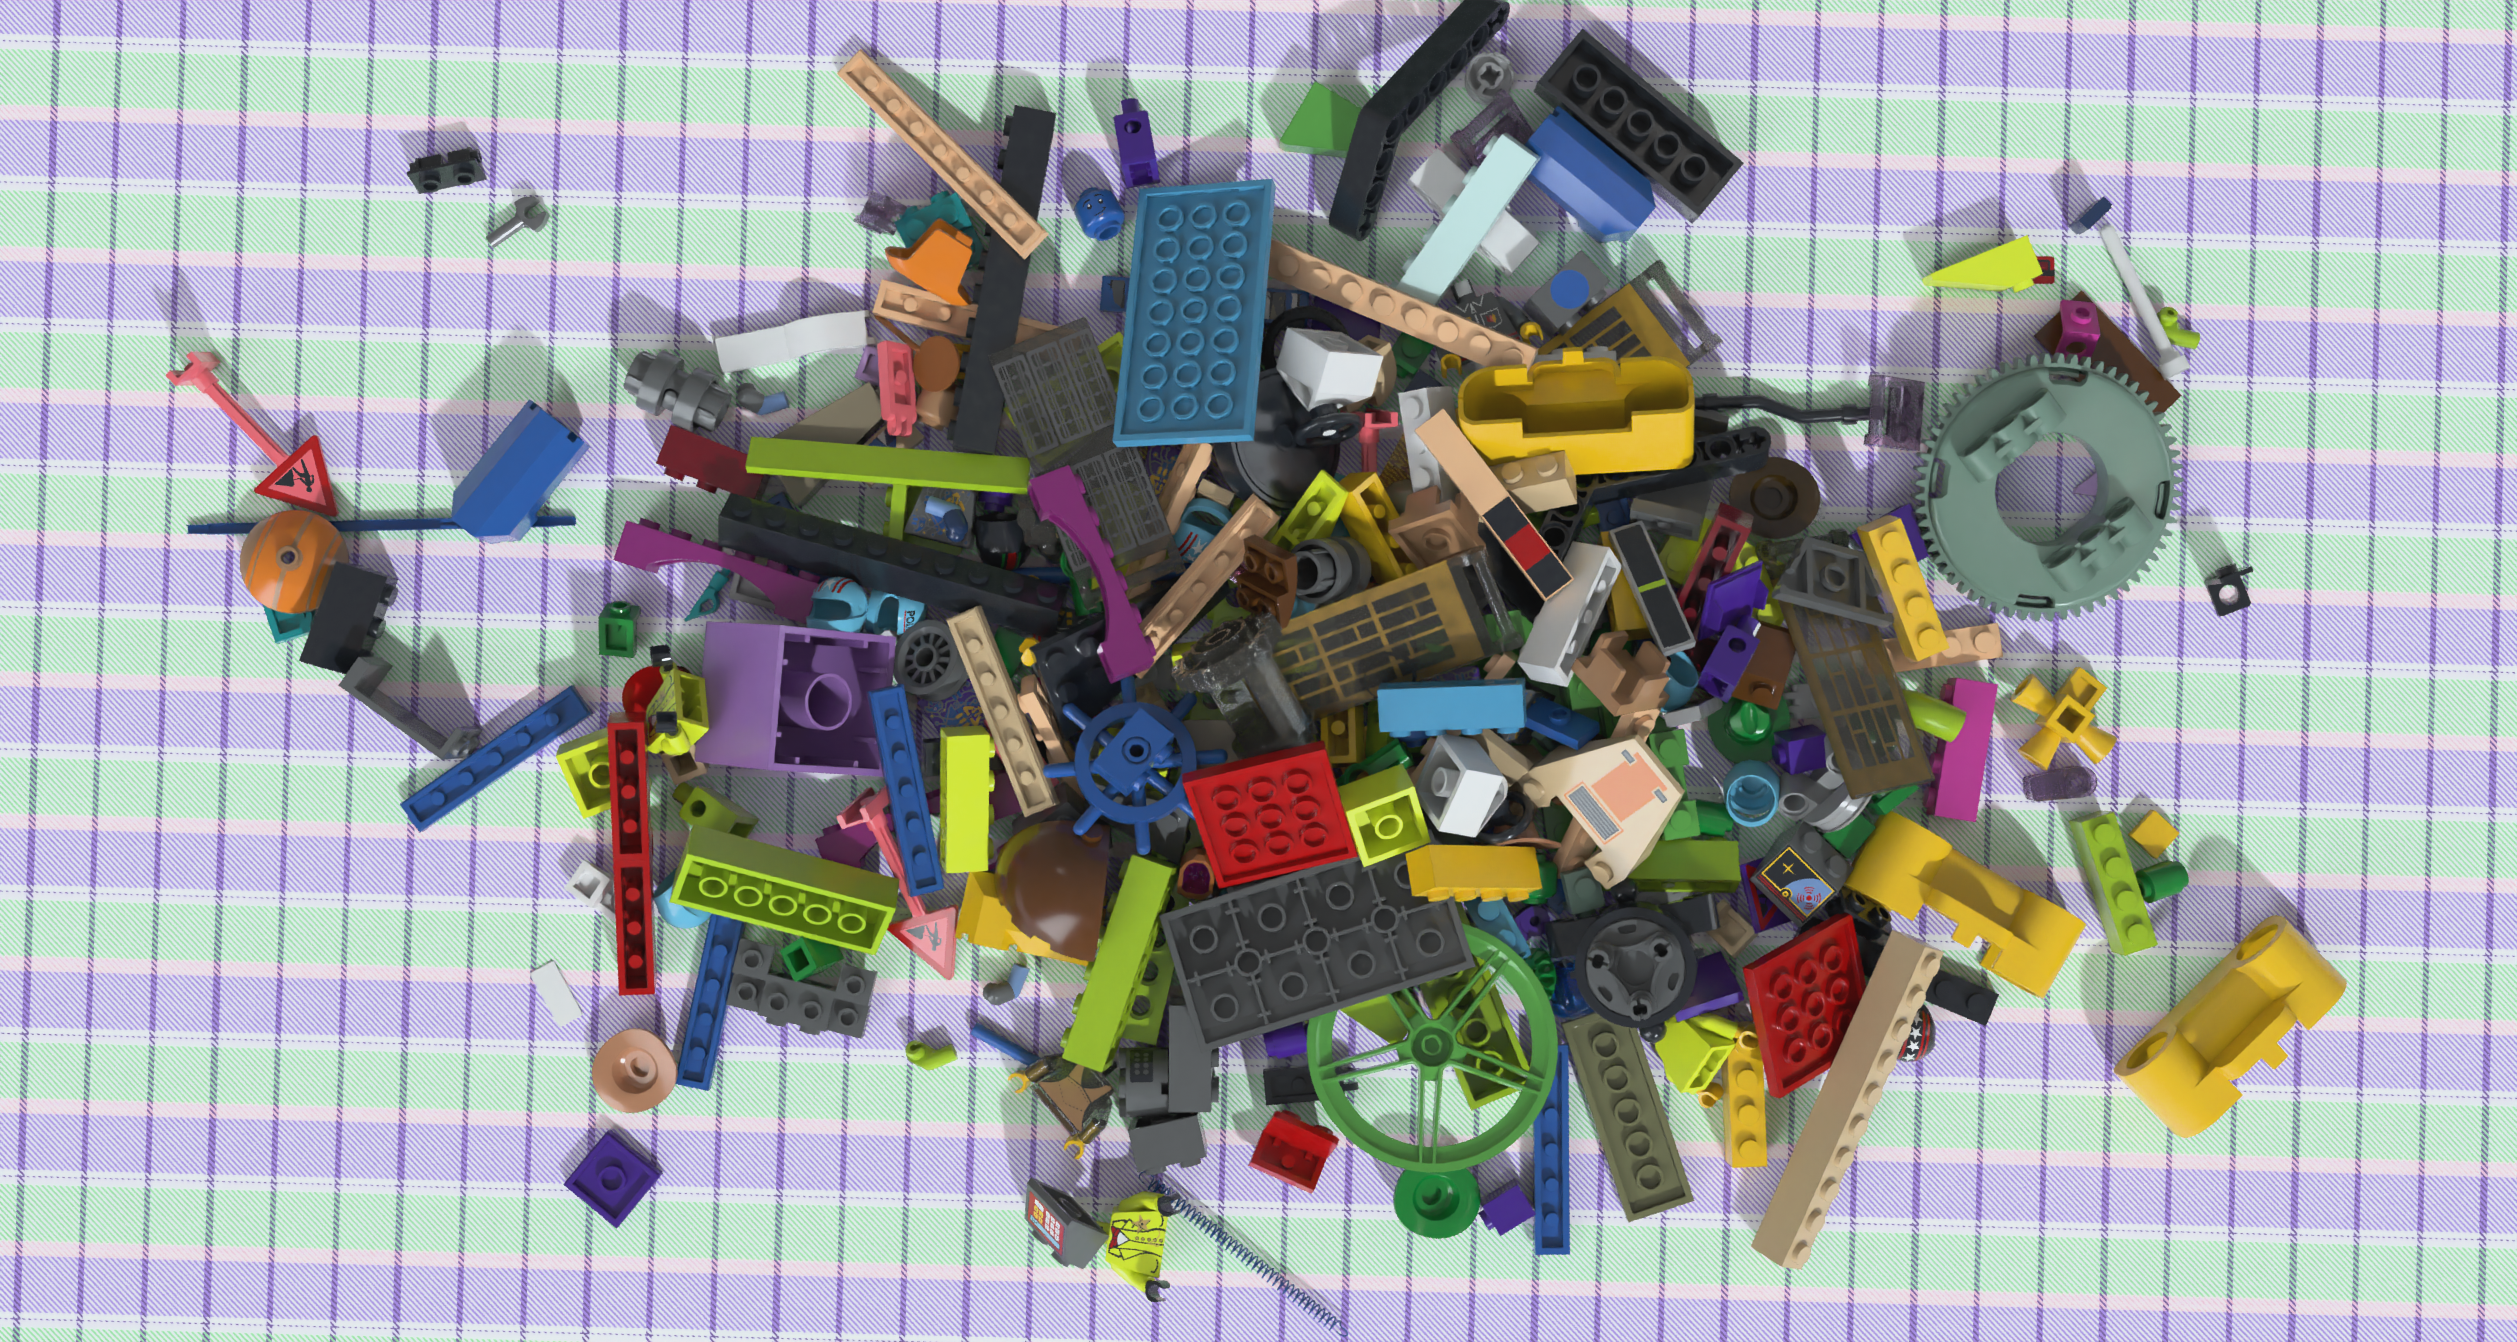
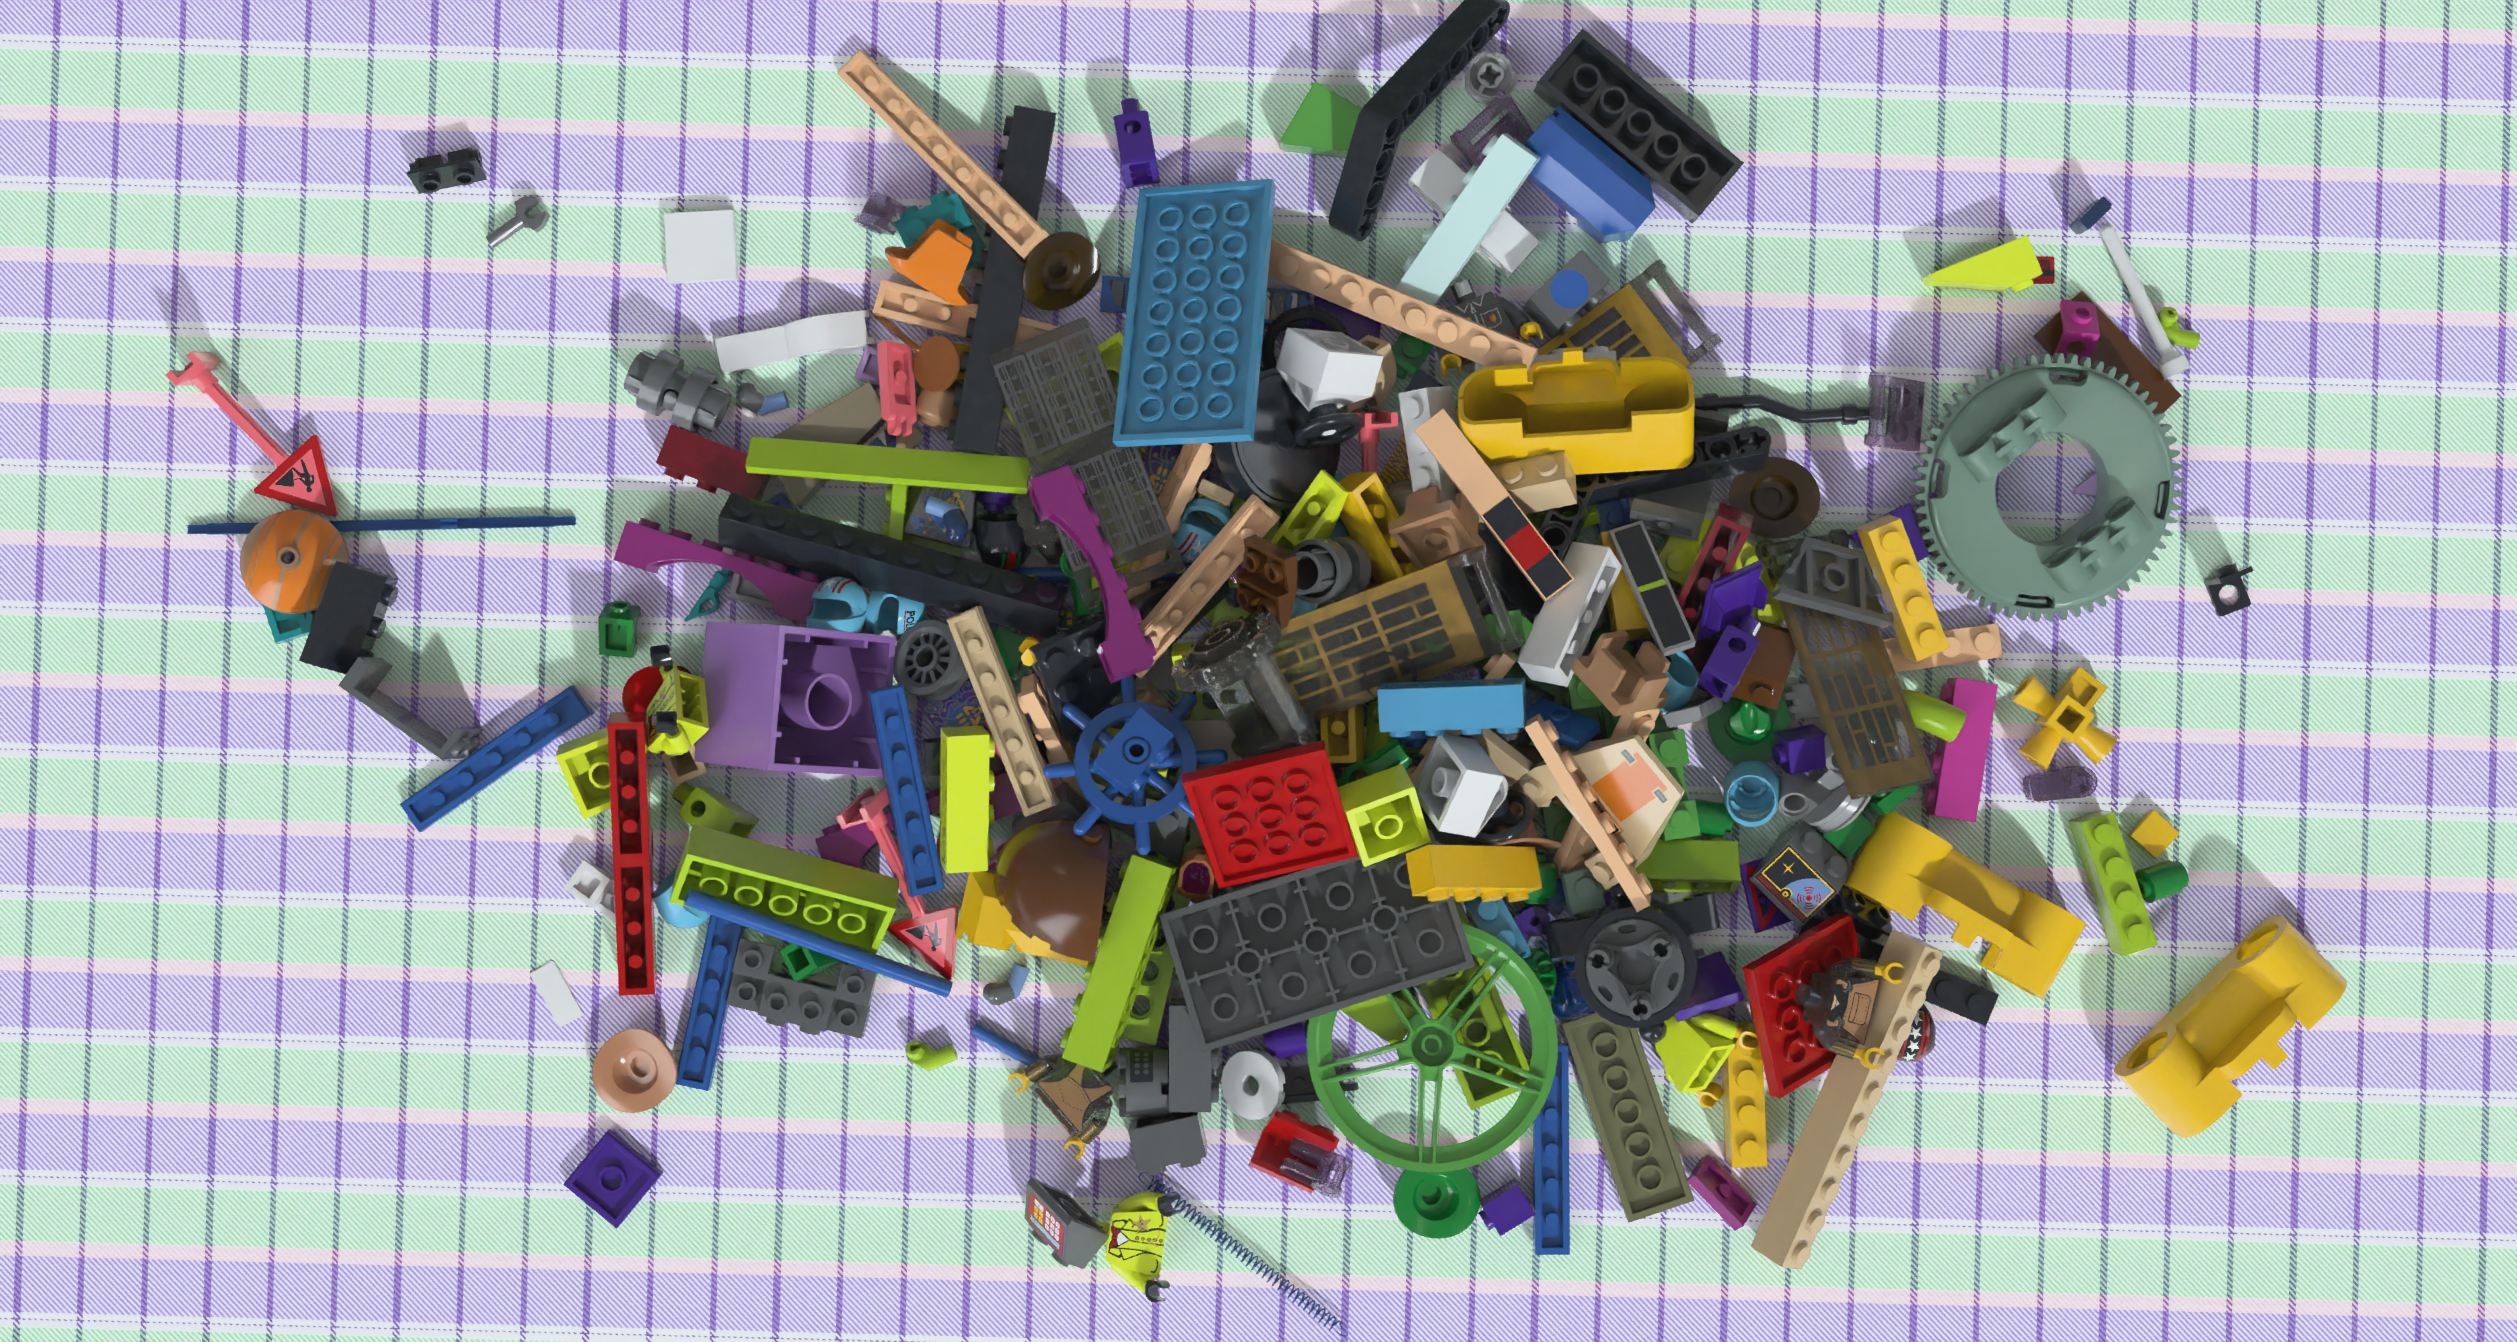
blue brick [451,399,590,544] -> none
blue head [1074,187,1125,241] -> none
tan bracket [1706,899,1759,959] -> none
none -> white tile [664,209,739,284]
none -> blue piece [684,888,953,998]
none -> dark brown hat [1022,231,1101,311]
none -> white tile [1221,1049,1286,1120]
none -> clear purple piece [1279,1137,1353,1198]
none -> light nougat plate [1525,713,1653,912]
none -> magenta plate [1686,1154,1757,1231]
none -> torso [1795,957,1904,1069]

